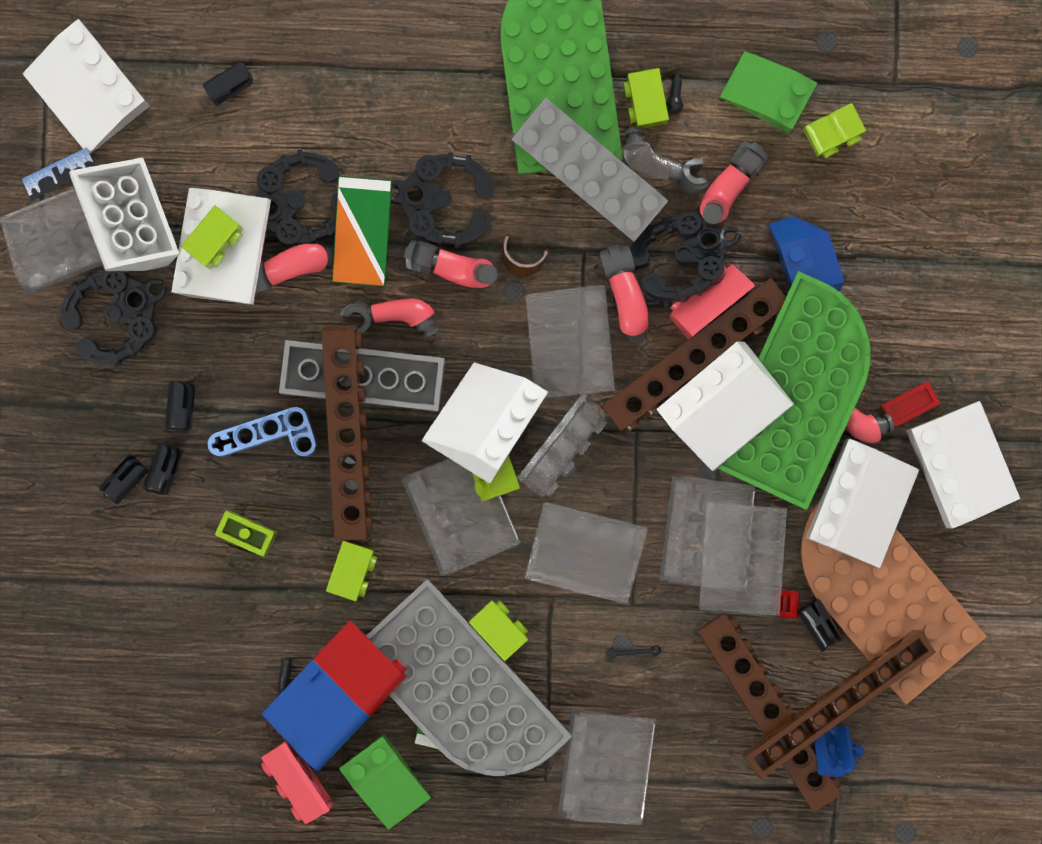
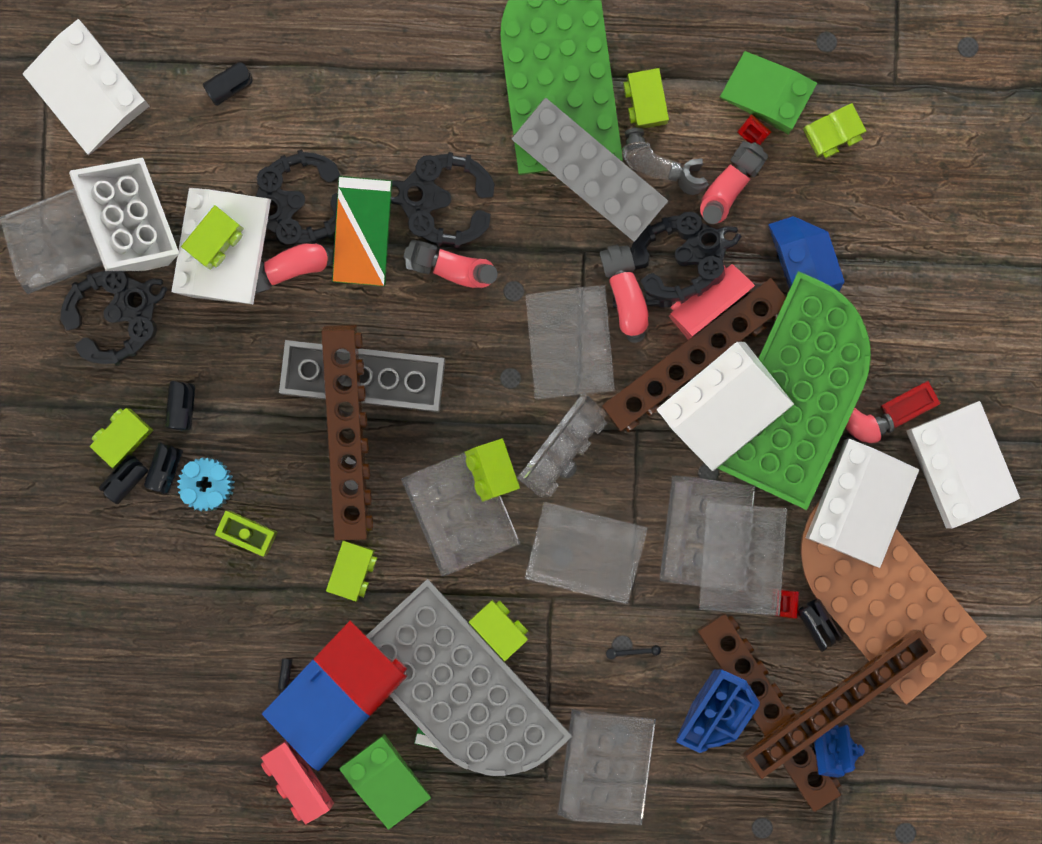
sticker [22,147,95,200] -> none
light blue beam [208,407,318,457] -> none
coral piece [340,298,440,339] -> none
white slope [422,362,548,483] -> none
reddish brown helmet [502,234,549,277] -> none
black piece [666,74,684,114] -> none
none -> lime brick [89,408,154,469]
none -> medium azure brick [177,458,235,511]
none -> blue wedge [676,669,760,753]
none -> red slope [737,115,772,145]

